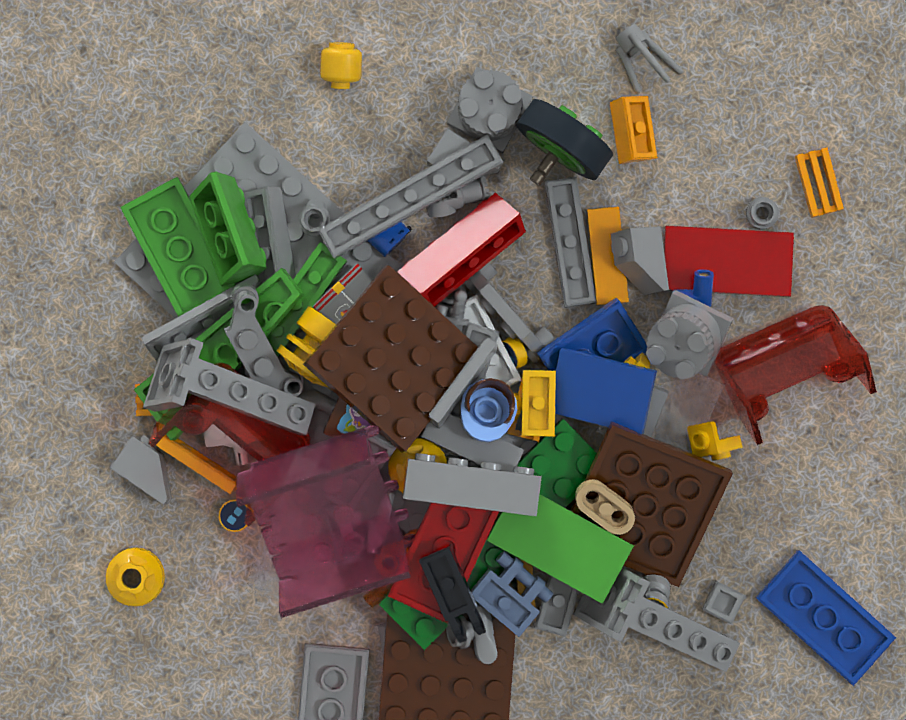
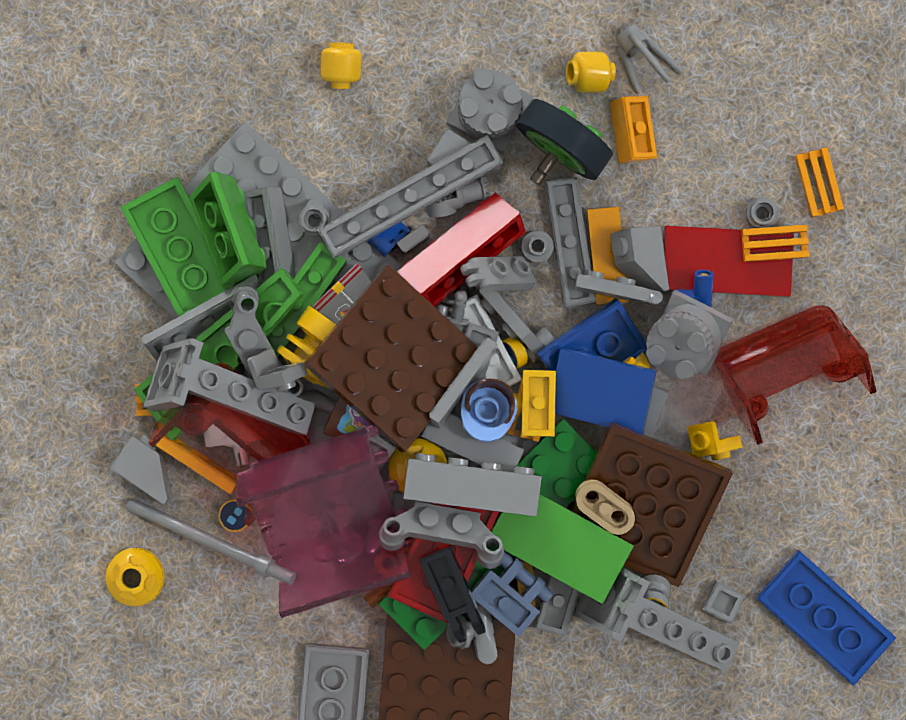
none -> light grey bar [126,498,296,585]
none -> light grey bracket [247,349,307,392]
none -> light grey plate [378,501,504,569]
none -> light grey tile [397,224,430,256]
none -> light grey hinge [460,256,537,292]
none -> light grey plate [522,231,554,263]
none -> yellow head [566,51,616,93]
none -> light grey hinge [574,270,663,305]
none -> light orange tile [741,225,810,262]

